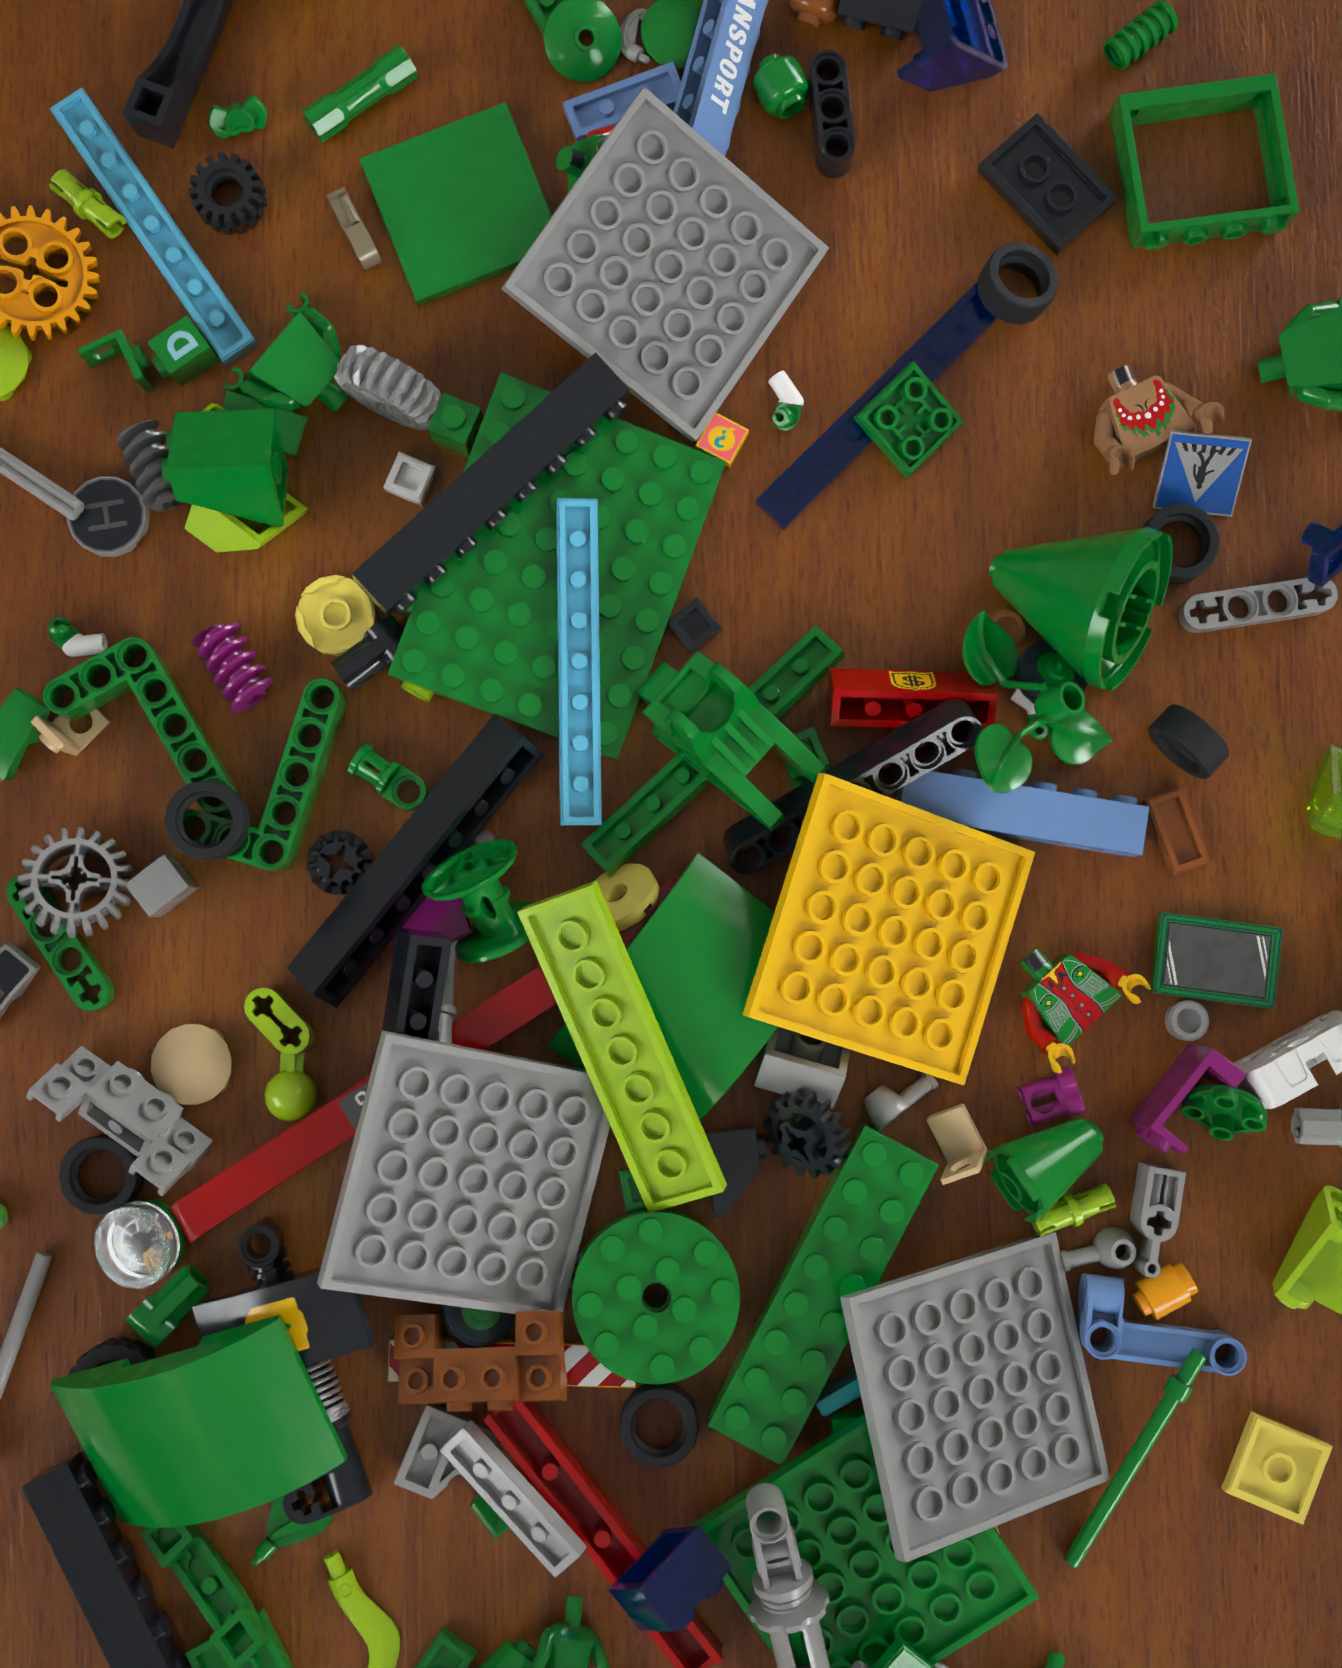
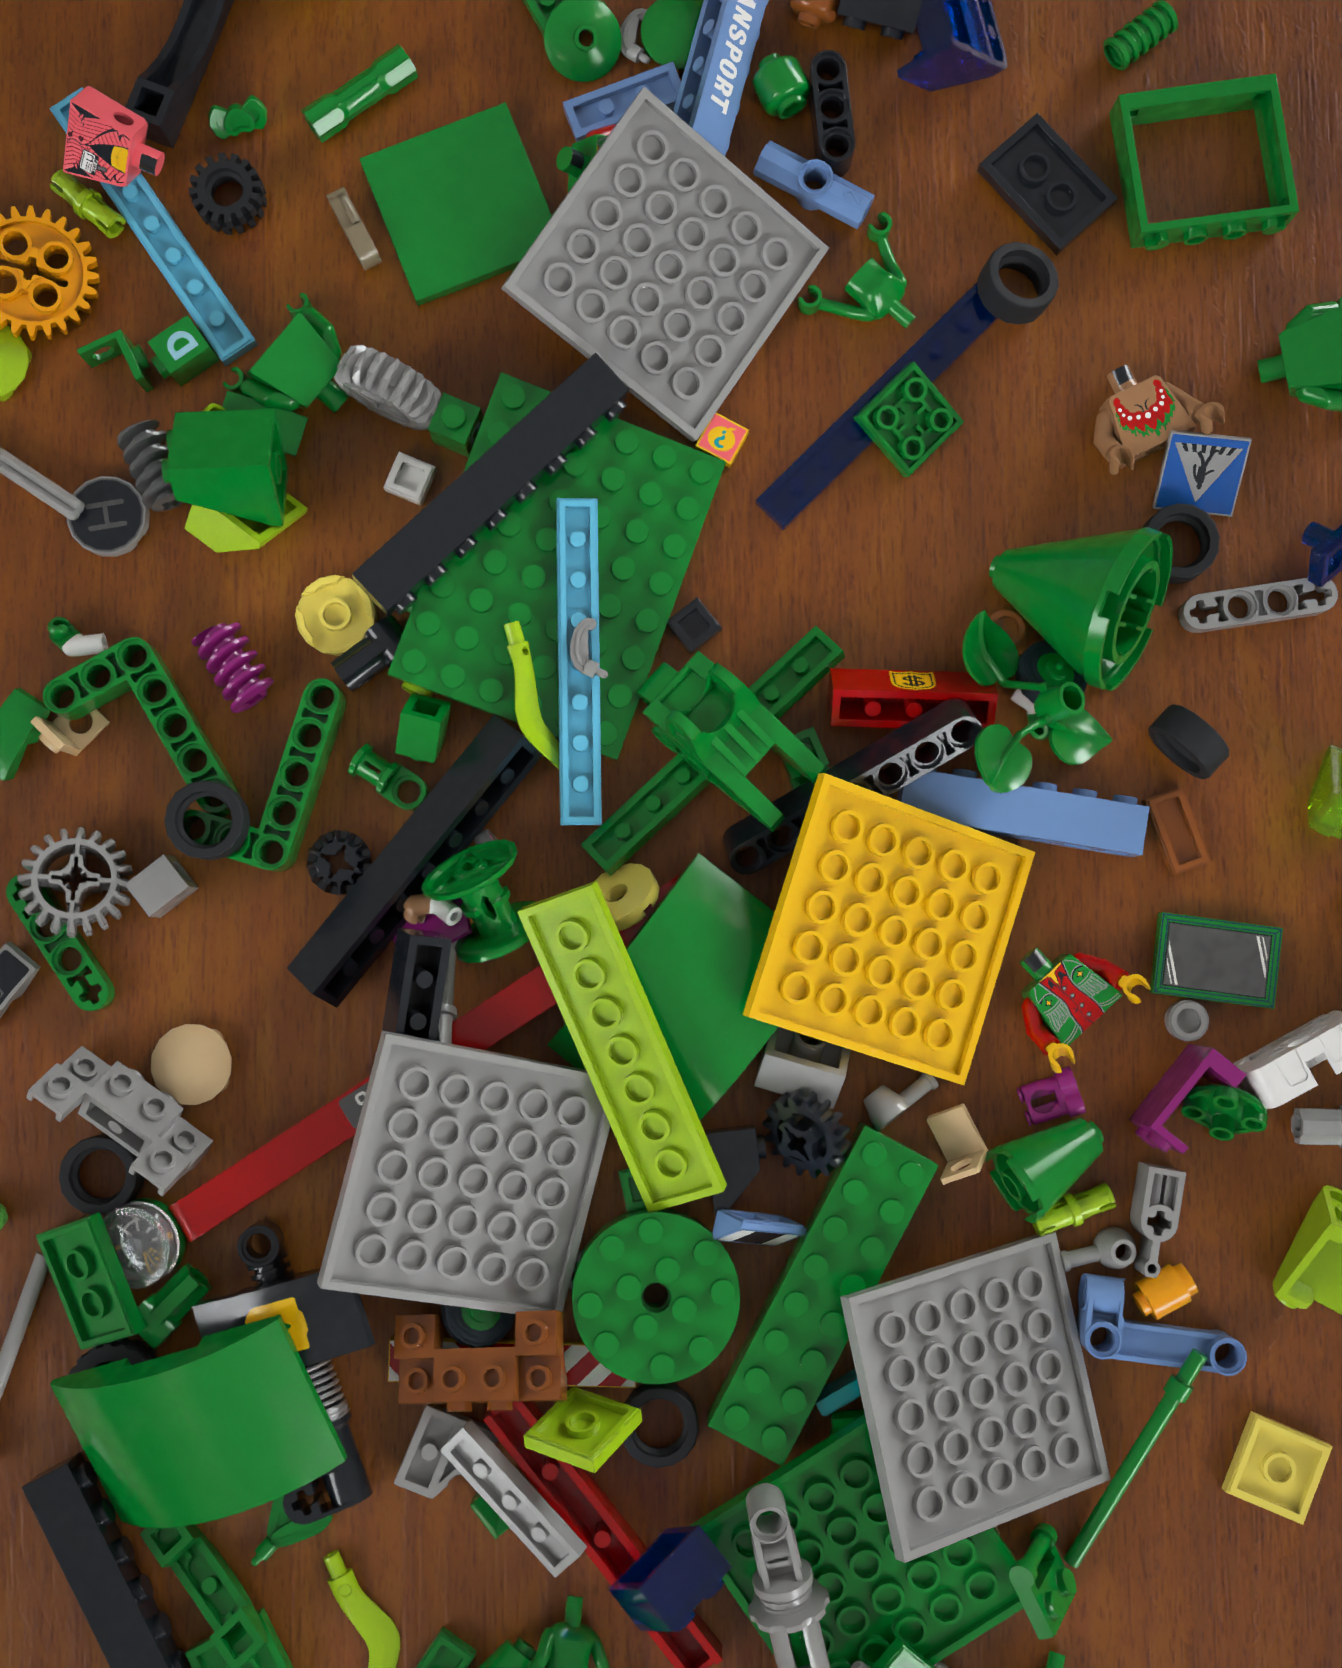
lime beam [244,987,317,1122] -> none
arm [768,370,804,431] -> none
none -> green tile [36,1212,146,1350]
none -> coral torso [63,86,165,187]
none -> green brick [395,692,451,763]
none -> arm [403,894,462,926]
none -> lime piece [503,621,559,769]
none -> lime tile [523,1386,642,1473]
none -> light grey piece [570,618,608,678]
none -> medium blue slope [712,1209,807,1246]
none -> medium blue piece [753,140,875,230]
none -> green piece [797,212,916,329]
none -> green plate [1009,1523,1077,1640]

